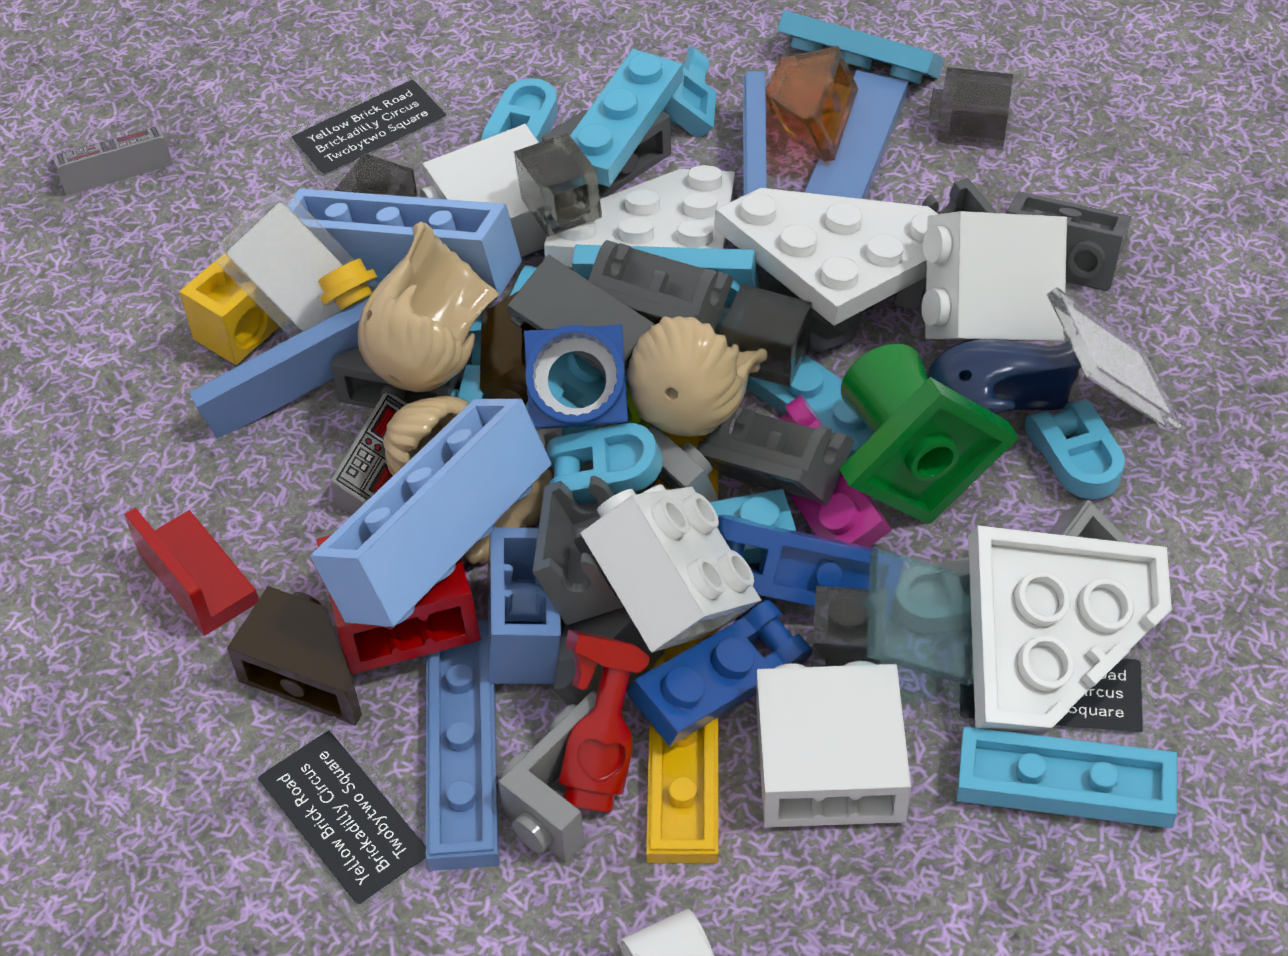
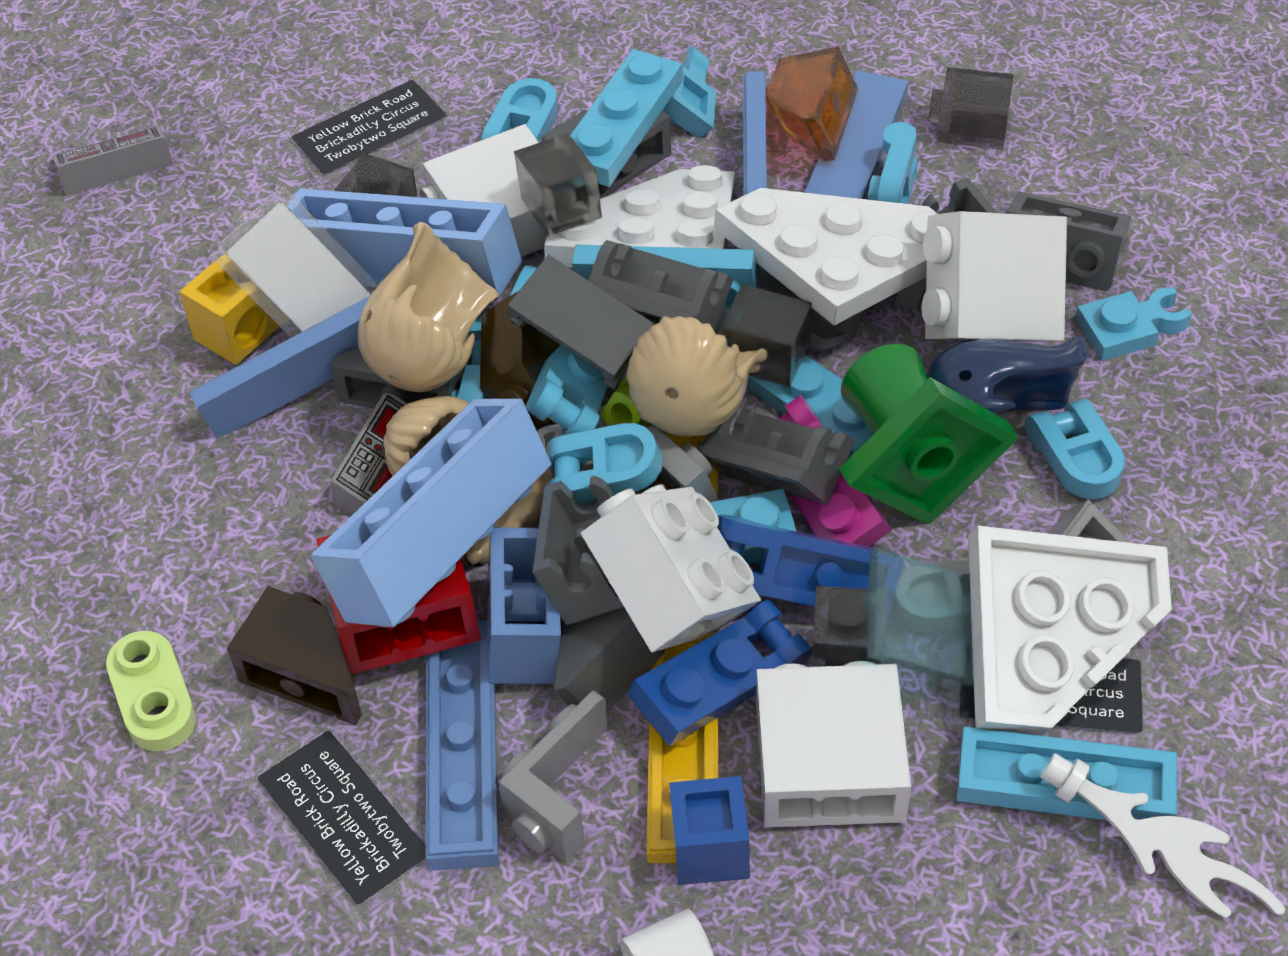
red panel [124,507,259,636] -> none
yellow plate [317,258,378,311] -> none
blue piece [524,324,628,429] -> none
red piece [558,630,650,812] -> none
medium azure plate [777,10,945,85] -> none
clear piece [1047,287,1182,431] -> none
none -> yellowish green plate [106,631,196,751]
none -> blue panel [669,776,750,885]
none -> medium azure plate [868,122,917,204]
none -> white piece [1040,753,1285,918]
none -> medium azure plate [1075,287,1192,361]

